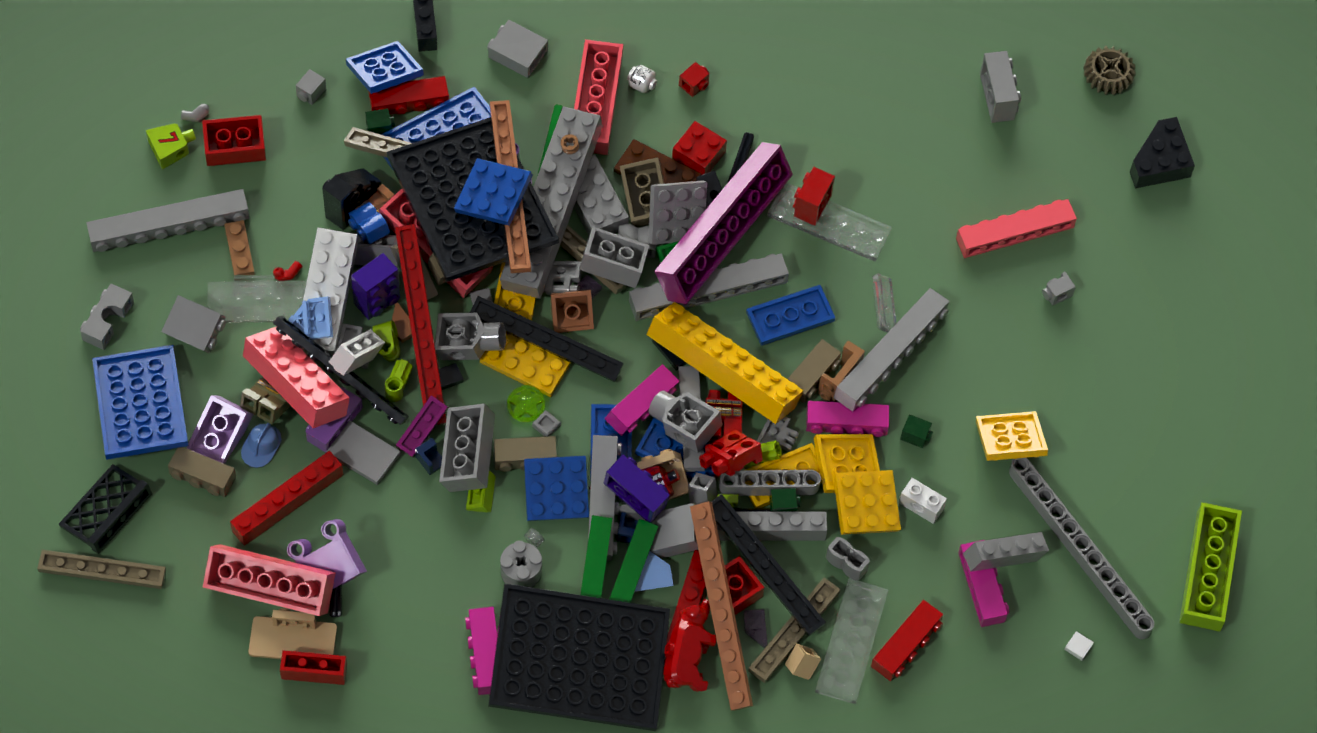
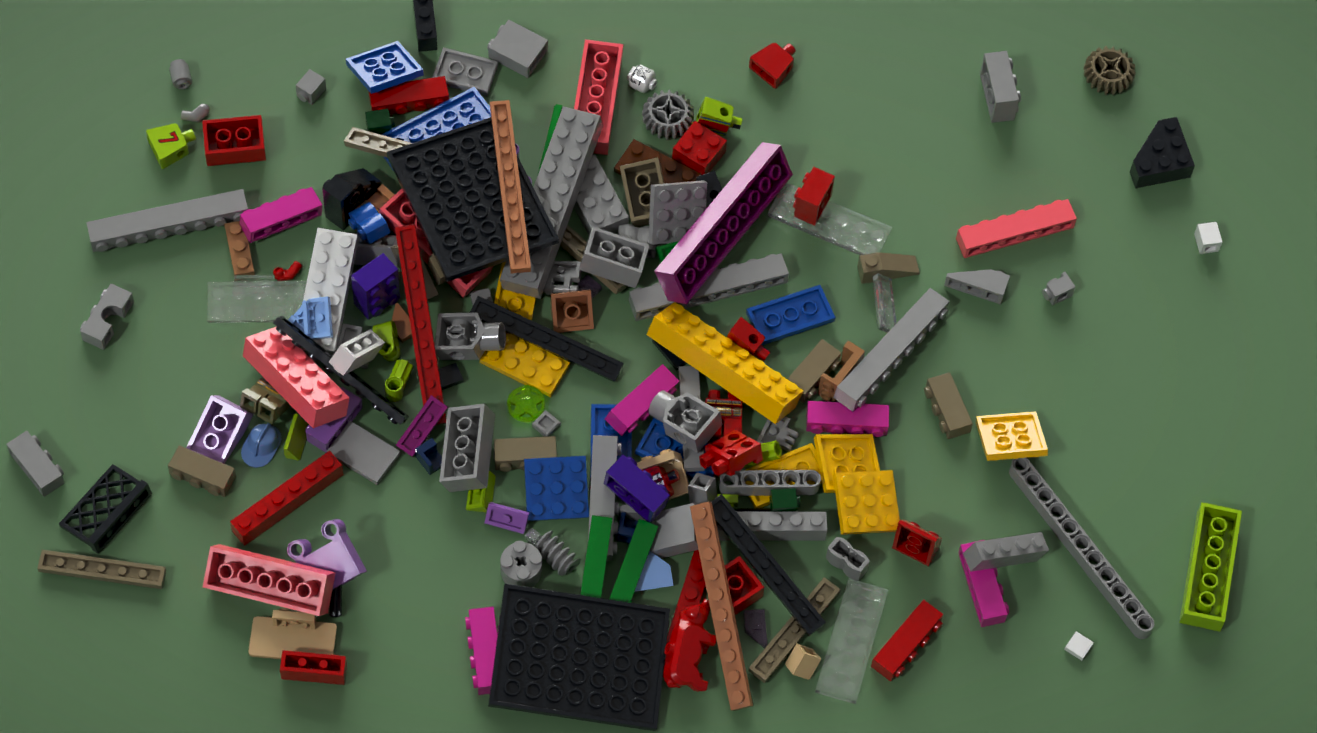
blue plate [92,345,189,460] -> none
light grey brick [161,295,226,353] -> none
blue plate [454,158,533,226] -> none
medium nougat bush [560,134,579,155] -> none
red brick [679,62,710,97] -> none
black axle [727,132,754,183] -> none
white brick [899,478,947,524] -> none
dark green brick [900,414,933,448] -> none
none -> light grey brick [6,431,64,497]
none -> light grey brick [169,59,192,89]
none -> dark pink brick [239,187,322,243]
none -> lime slope [284,413,309,461]
none -> light grey tile [432,47,499,97]
none -> medium lavender plate [484,502,530,534]
none -> light grey piece [536,531,581,576]
none -> light grey gear [642,89,694,140]
none -> lime torso [696,97,742,135]
none -> red torso [727,317,771,362]
none -> red torso [749,43,796,89]
none -> dark tan slope [857,252,920,284]
none -> red slope [892,520,942,567]
none -> dark tan brick [924,372,973,439]
none -> light grey slope [944,269,1010,305]
none -> white panel [1194,222,1222,254]

